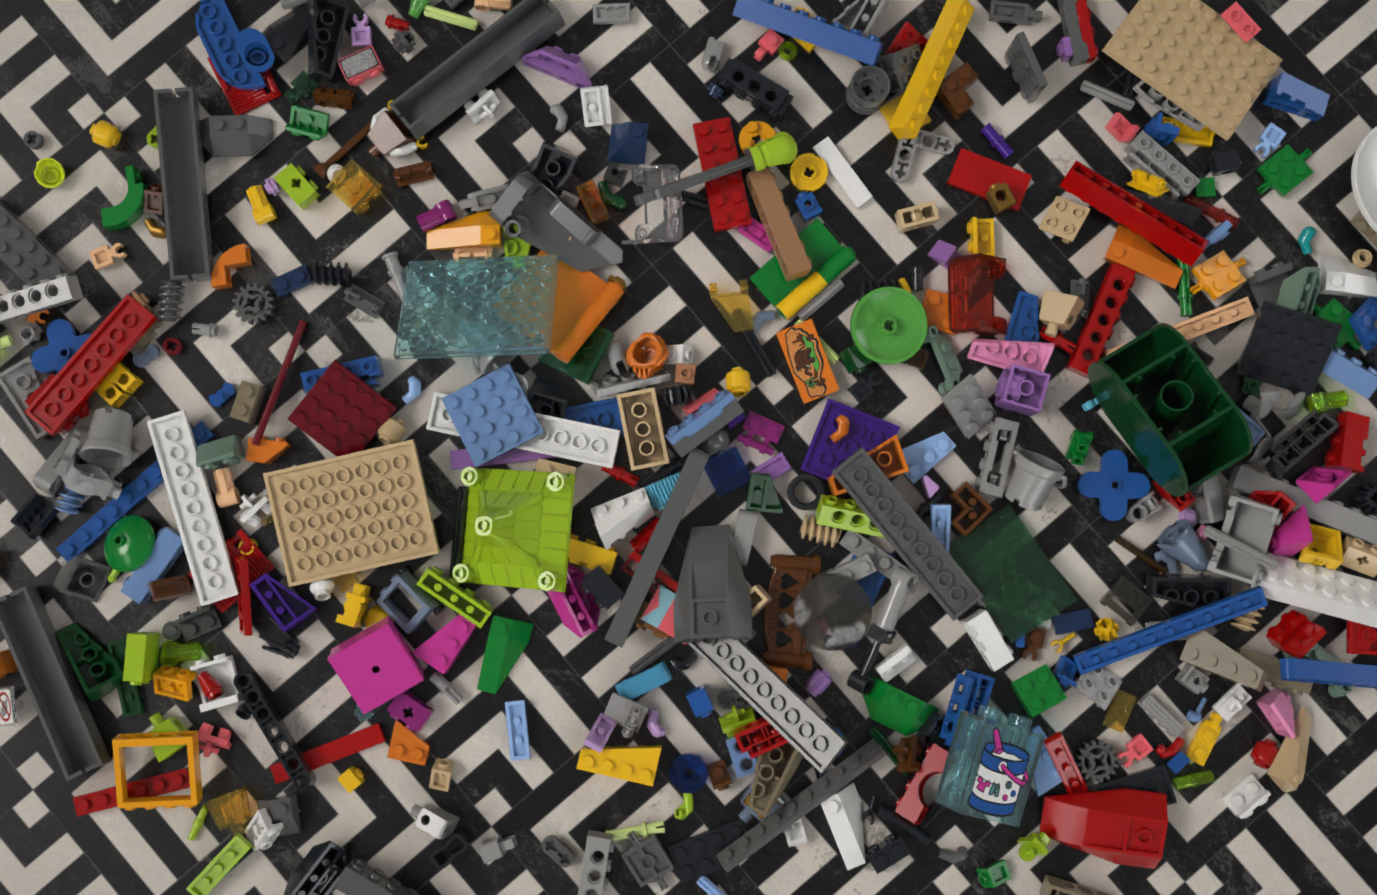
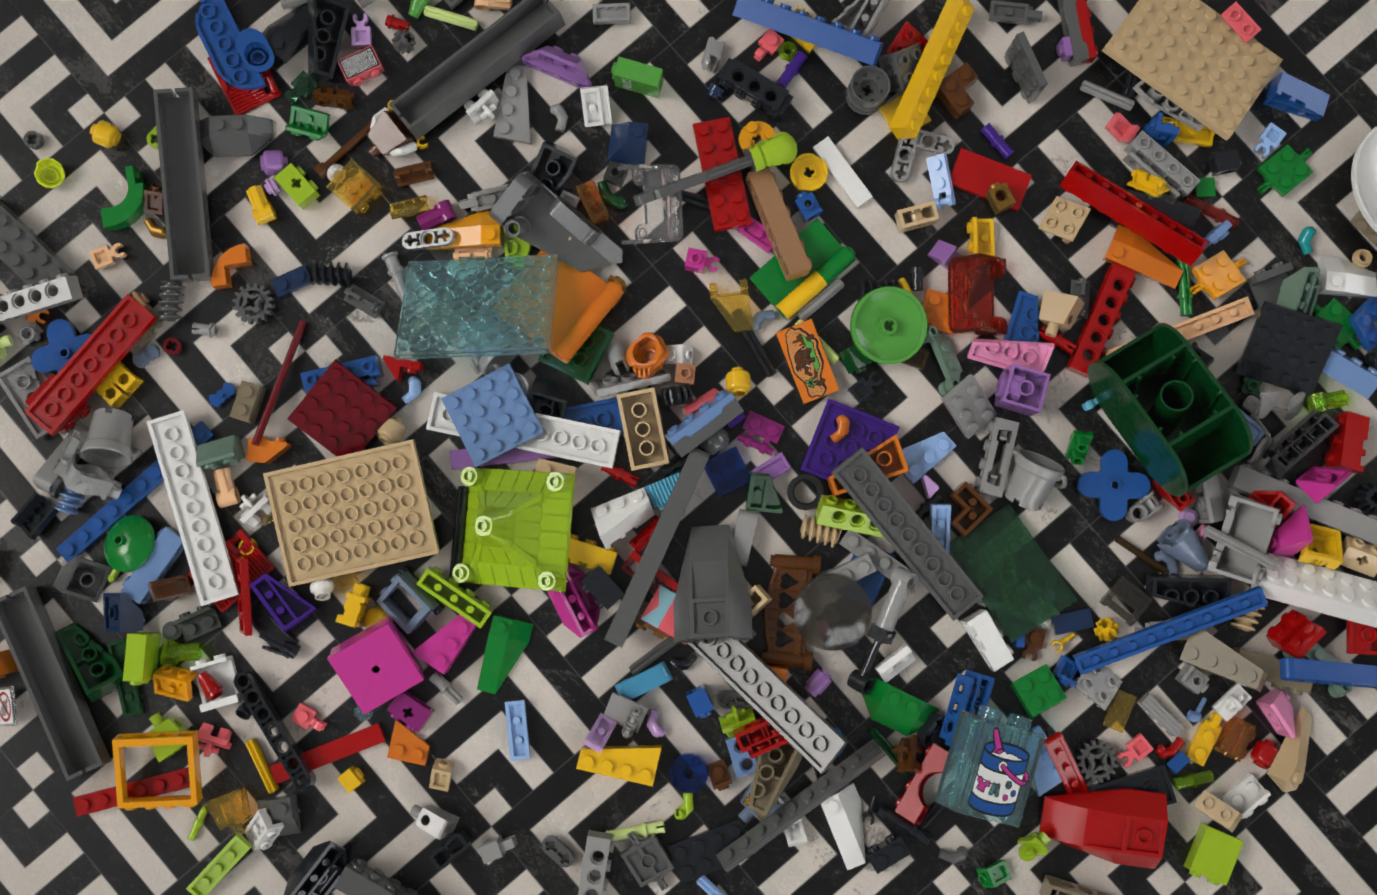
none -> dark blue slope [103,593,145,632]
none -> yellow axle [245,738,279,794]
none -> medium lavender head [260,150,288,175]
none -> coral plate [290,702,327,732]
none -> red slope [383,355,424,383]
none -> clear yellow plate [390,195,429,220]
none -> light grey beam [402,227,457,251]
none -> light grey wing [493,65,531,145]
none -> bright green brick [611,57,664,99]
none -> dark pink brick [685,247,720,274]
none -> dark purple pin [776,50,808,89]
none -> light blue plate [926,153,956,210]
none -> lime brick [1184,823,1244,886]
none -> tan brick [1194,790,1243,832]
none -> clear orange brick [1213,716,1256,762]

